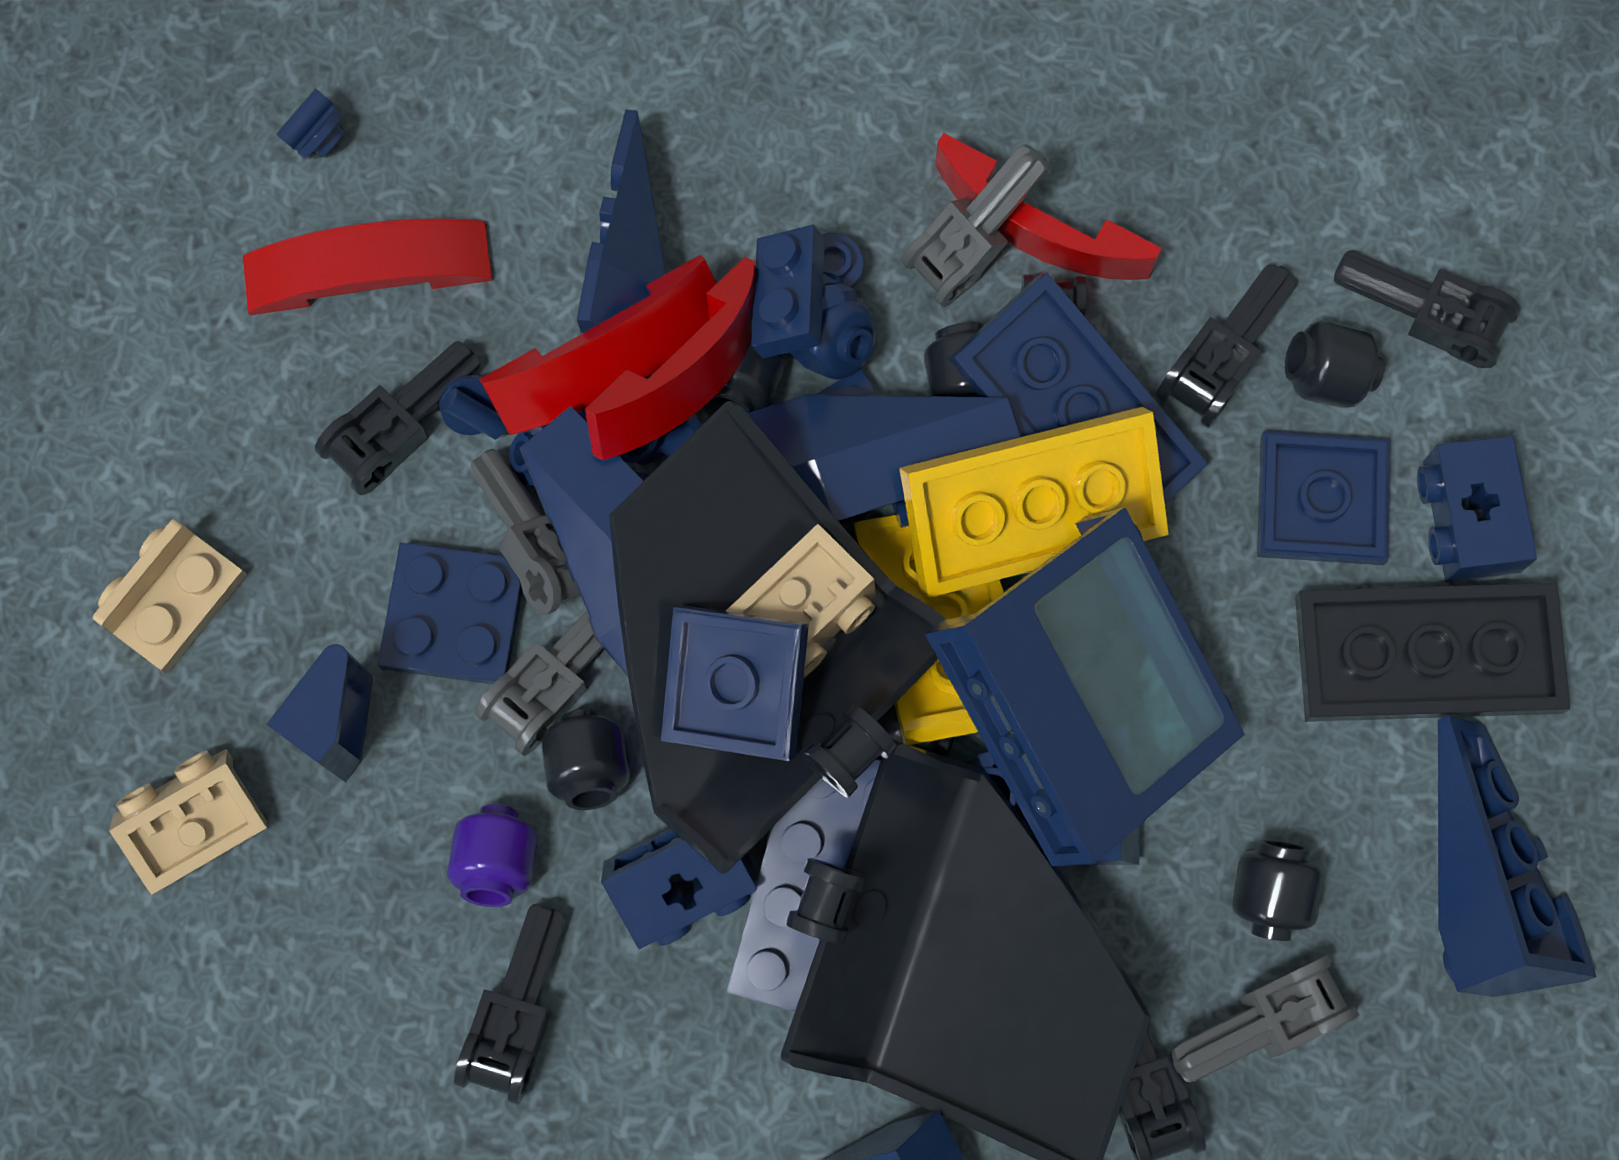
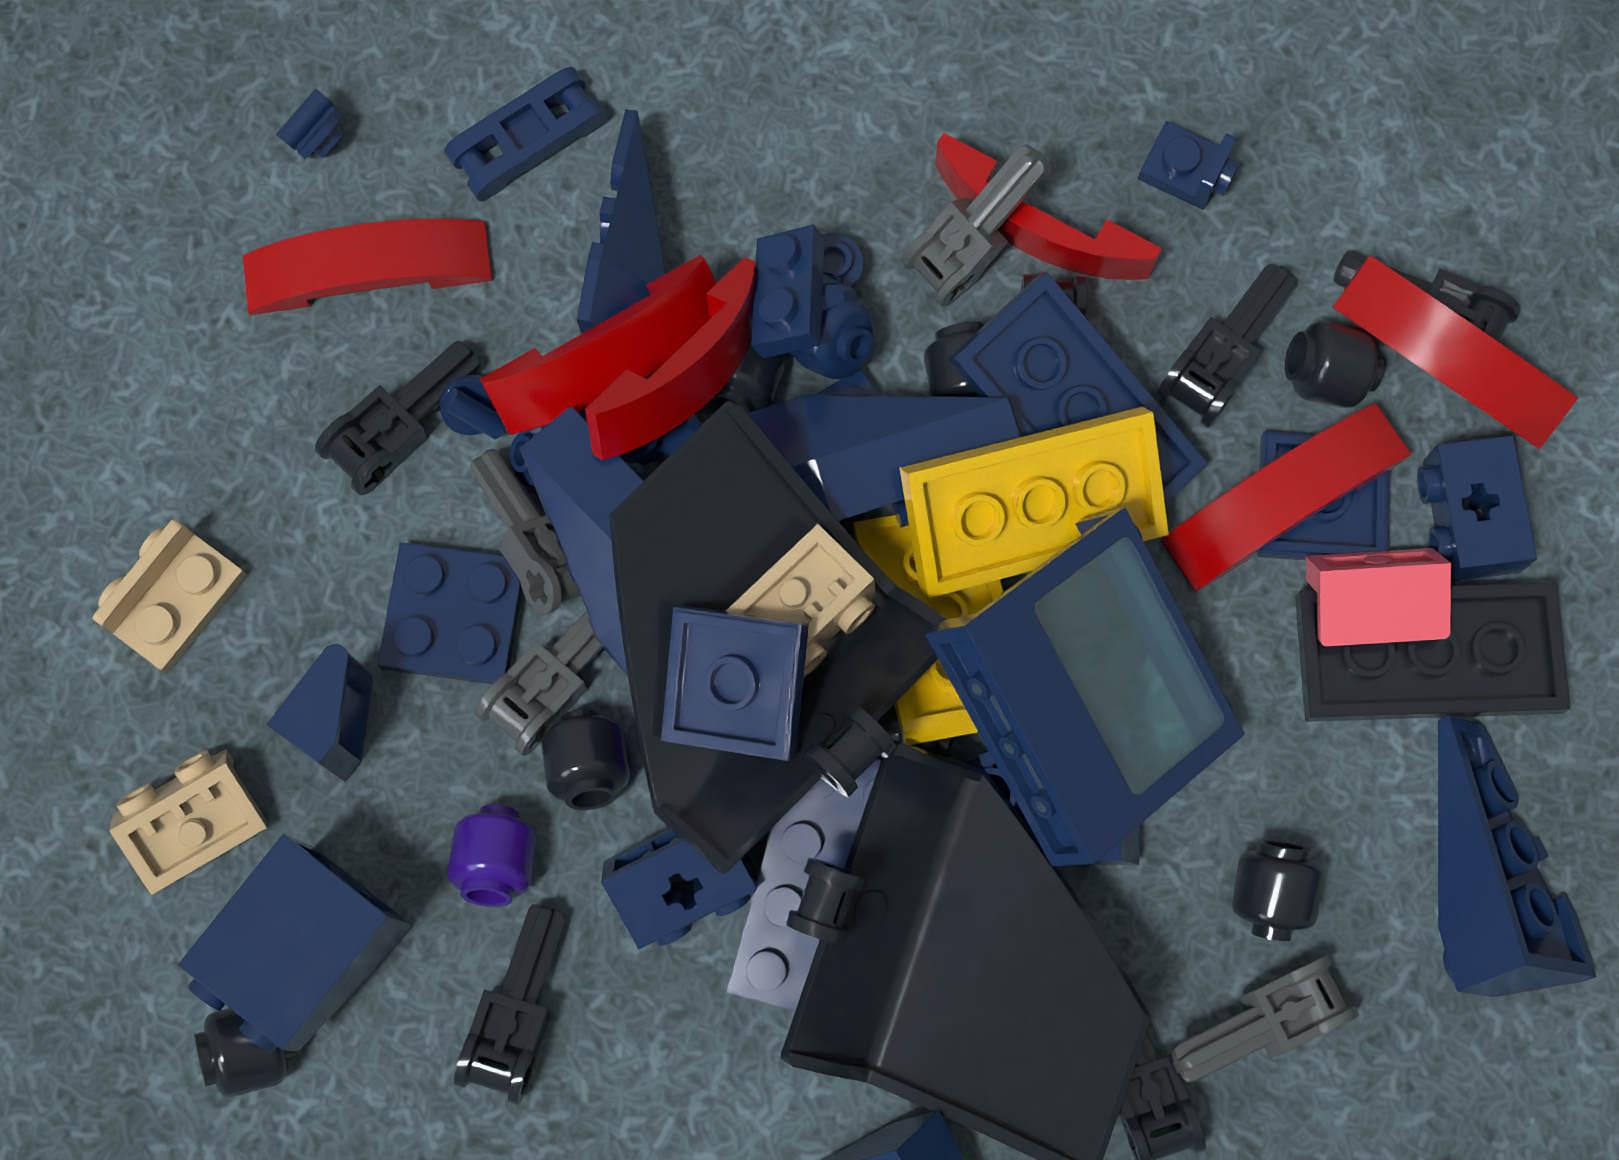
none -> dark blue slope [178,834,413,1053]
none -> black head [194,1008,298,1097]
none -> dark blue plate [444,67,609,201]
none -> dark blue bracket [1138,121,1240,210]
none -> red slope [1161,403,1412,593]
none -> coral panel [1306,548,1451,646]
none -> red slope [1332,255,1578,450]

